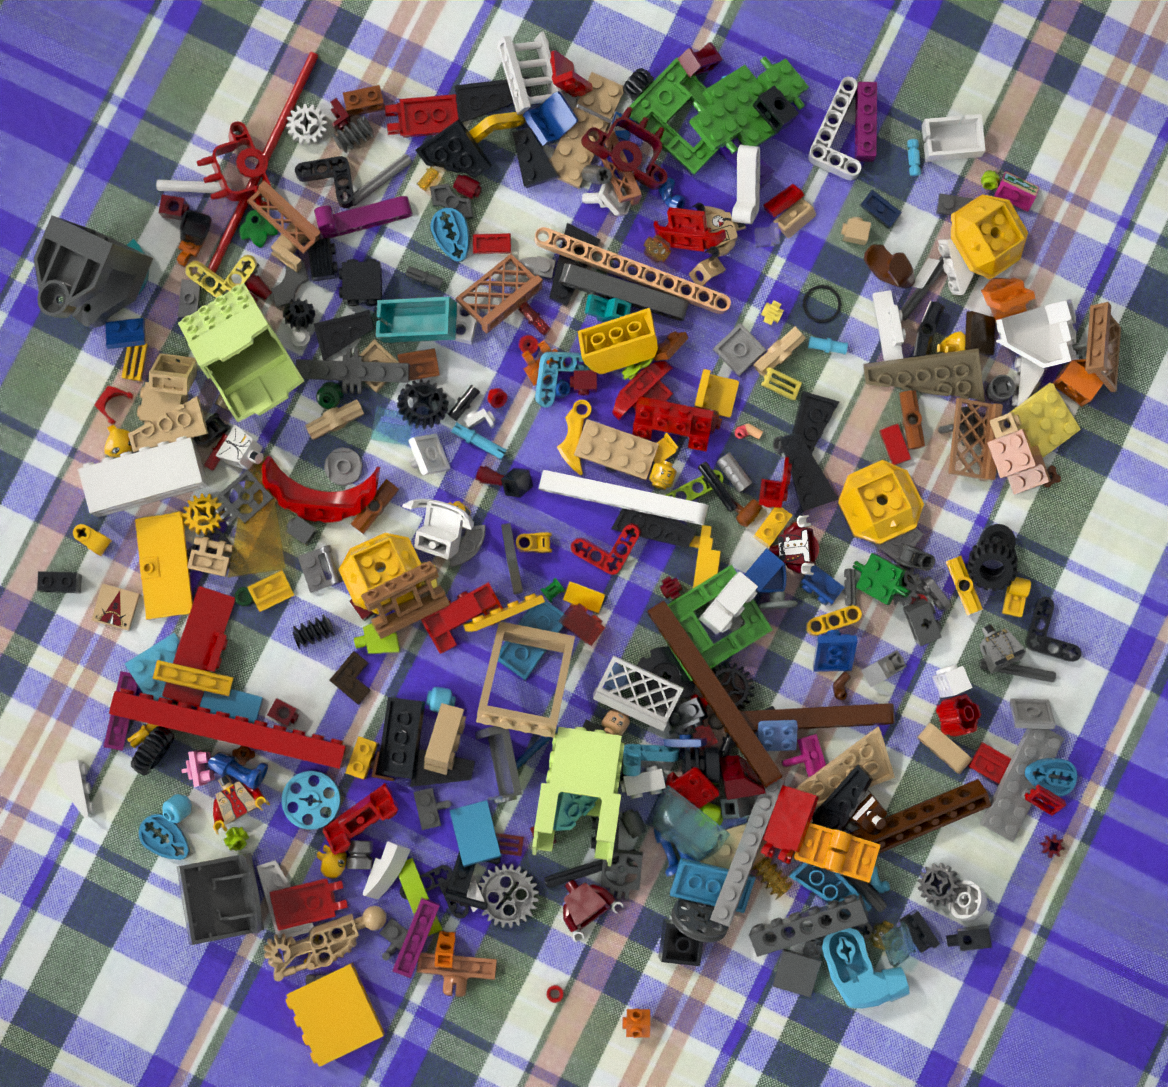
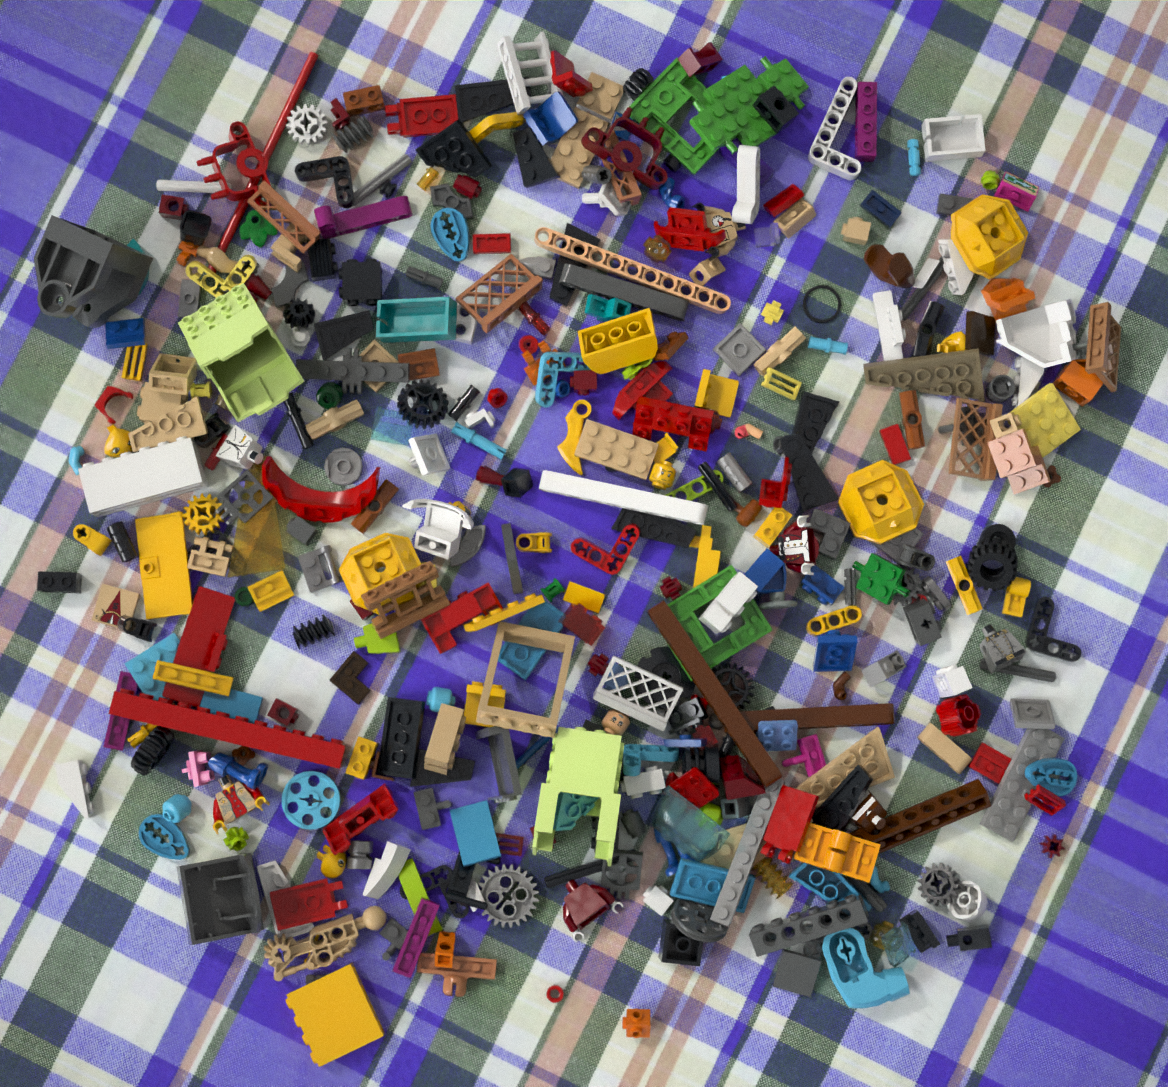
none -> medium azure arm [68,446,84,475]
none -> black axle [106,521,138,563]
none -> black piece [117,615,158,642]
none -> light yellow bush [190,381,212,399]
none -> tan arm [197,245,240,273]
none -> black pin [283,392,314,450]
none -> black bush [380,179,397,199]
none -> yellow bracket [464,681,506,727]
none -> dark red gear [587,653,609,677]
none -> white brick [643,885,674,916]
none -> black axle [663,154,681,172]
none -> dark grey brick [807,508,851,561]

